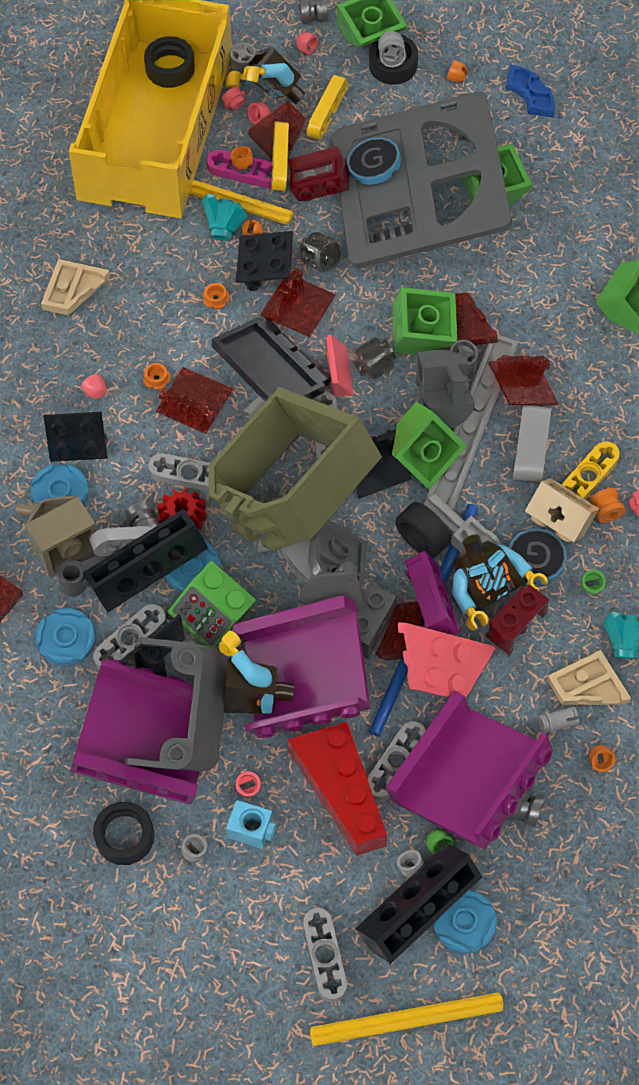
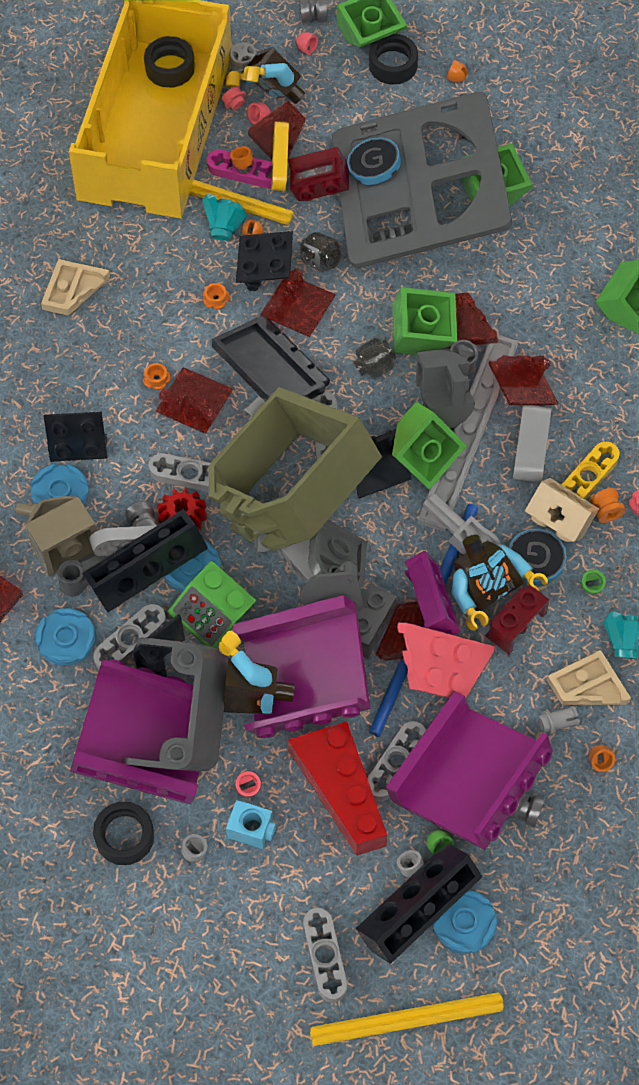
coral hinge [81,374,106,399] -> none
yellow beam [307,75,348,141] -> none
coral slope [326,335,354,397] -> none
light grey wheel [378,31,406,67] -> none
black tyre [395,502,451,559] -> none
blue tile [506,64,555,118] -> none

